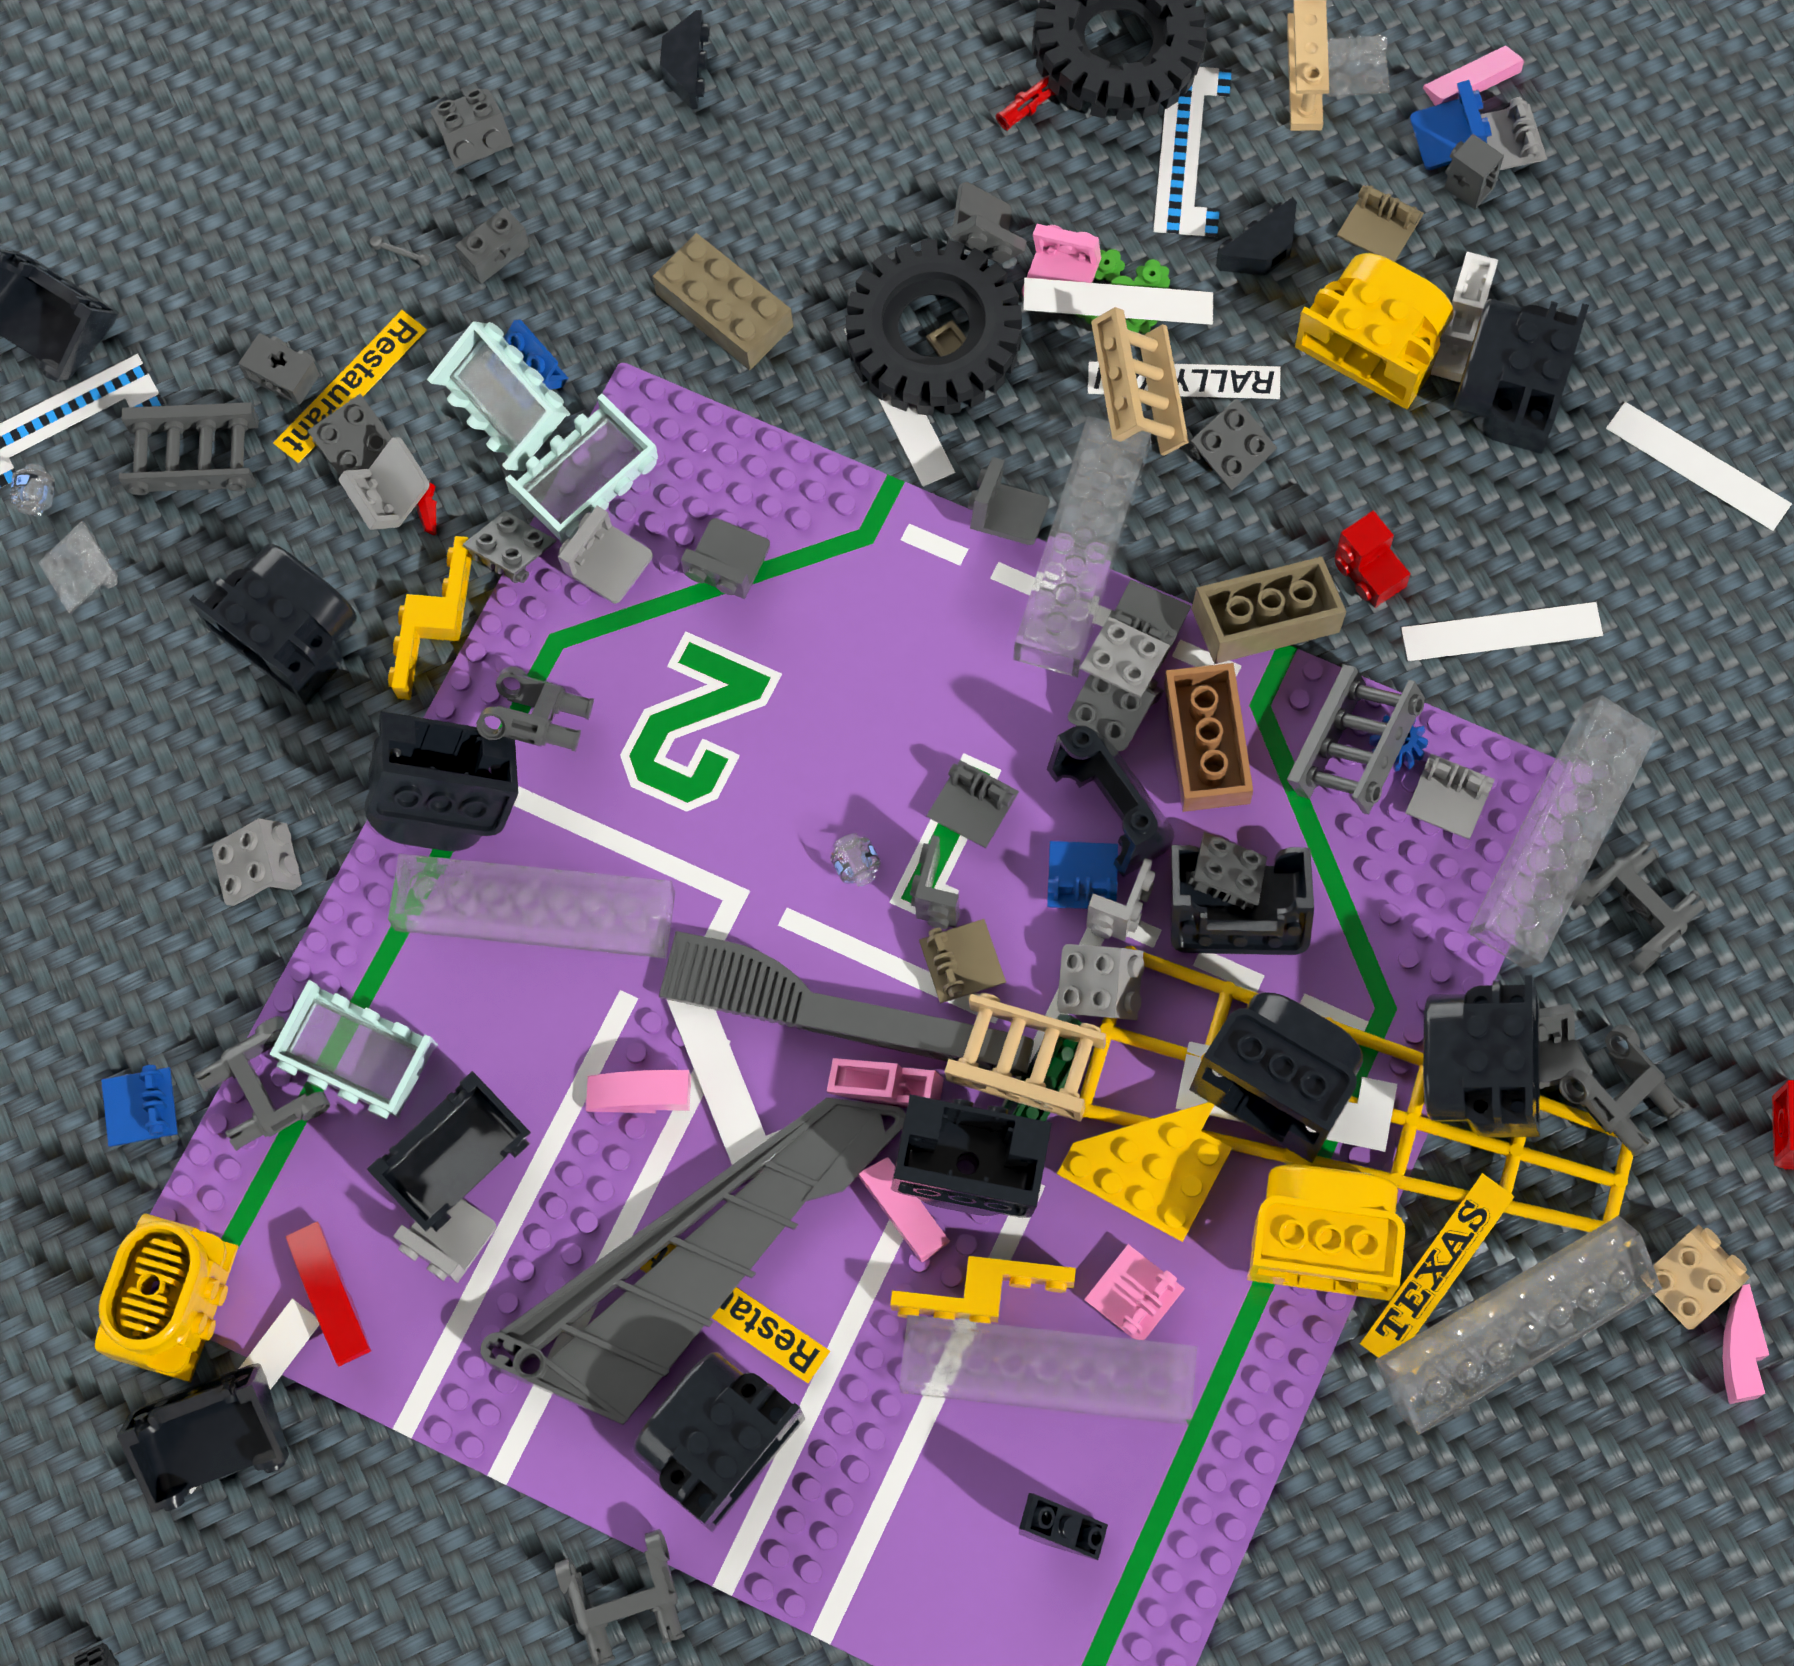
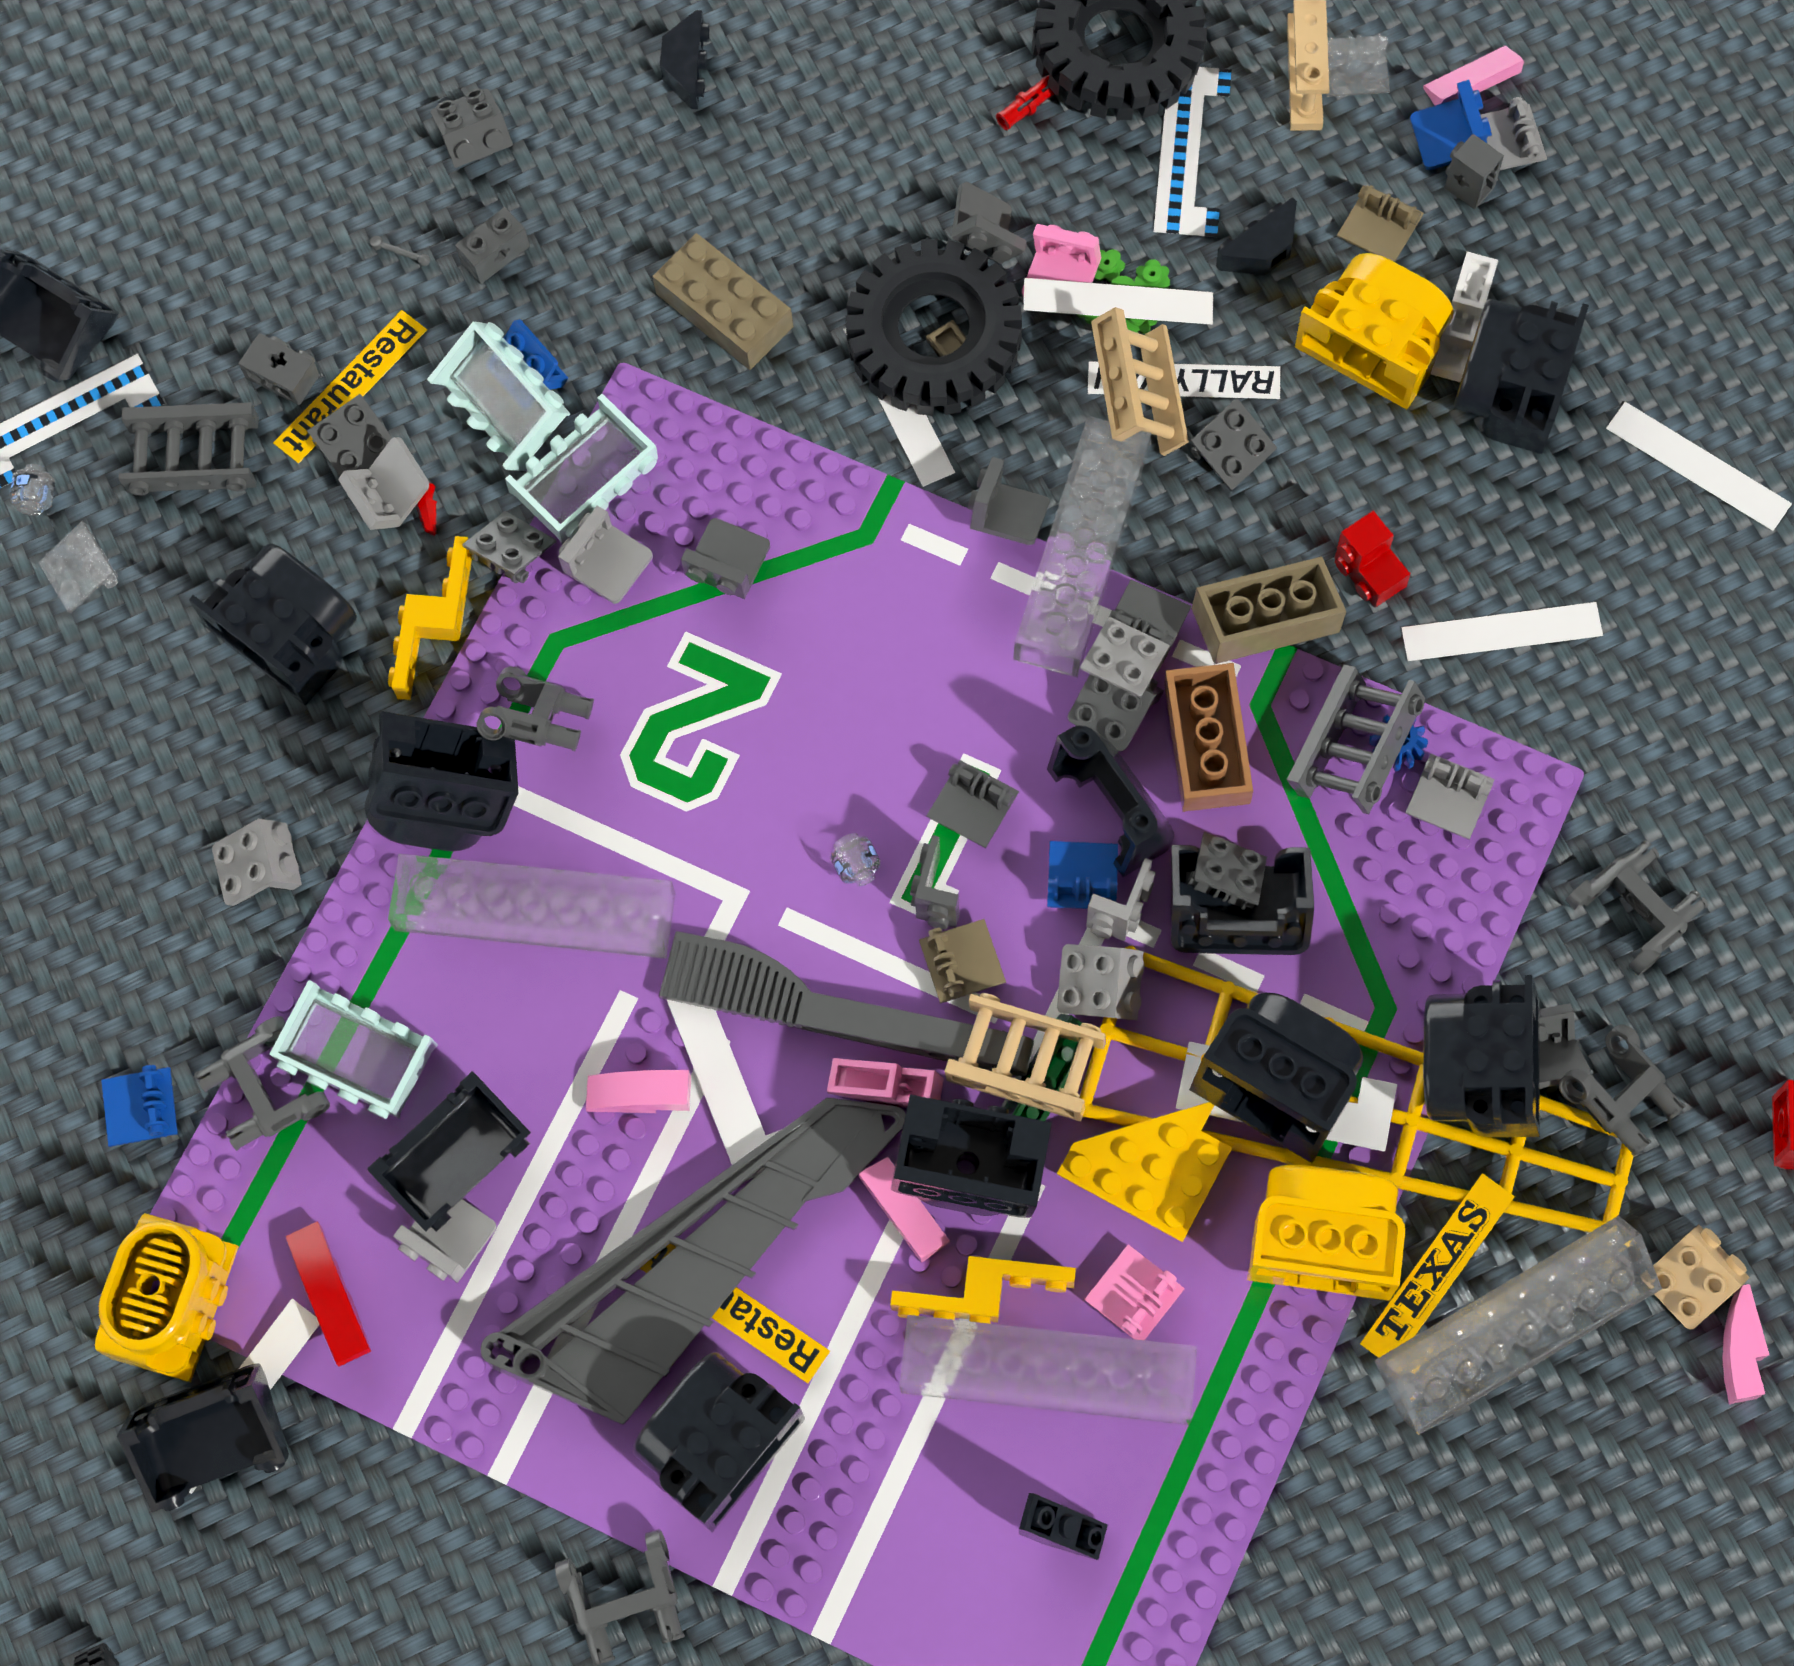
clear brick [1467,695,1658,968] -> none

